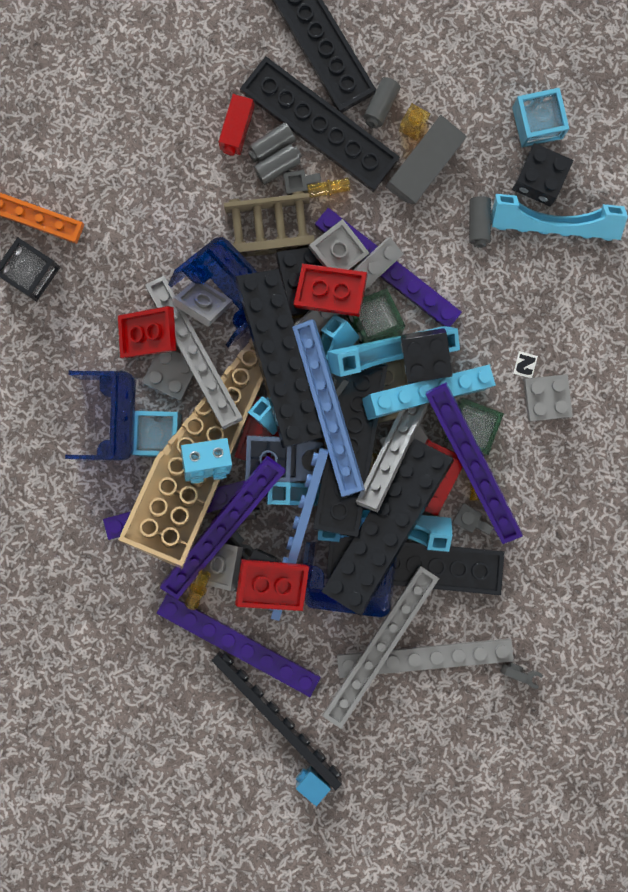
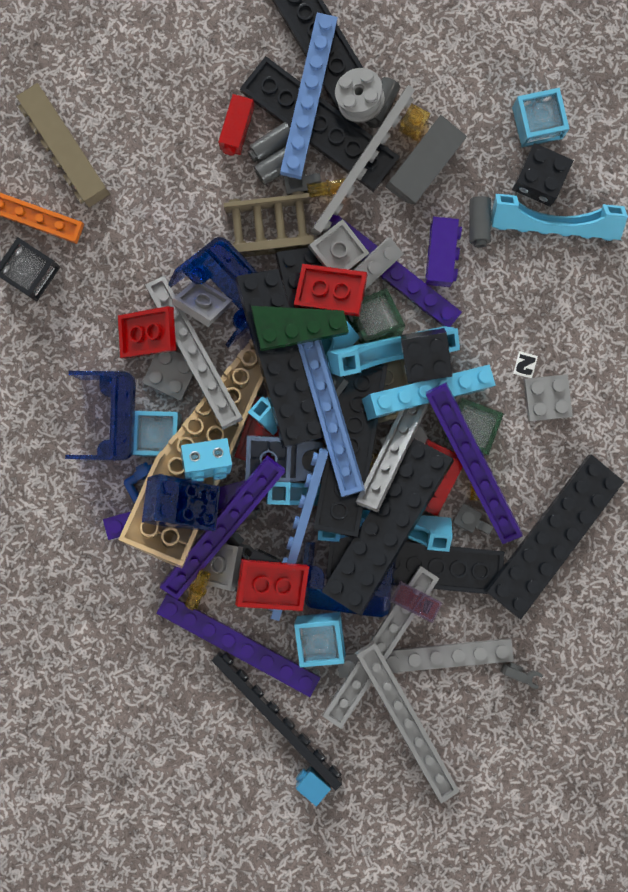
none -> dark tan brick [16,83,110,208]
none -> blue plate [124,462,153,504]
none -> clear blue slope [142,474,221,531]
none -> dark green wing [251,306,349,351]
none -> medium blue plate [280,12,338,179]
none -> piece [294,612,346,668]
none -> light grey plate [310,85,415,236]
none -> light grey wheel [335,68,385,123]
none -> light grey plate [354,641,460,804]
none -> clear purple slope [391,581,443,623]
none -> dark purple brick [425,216,462,287]
none -> black plate [485,454,624,620]

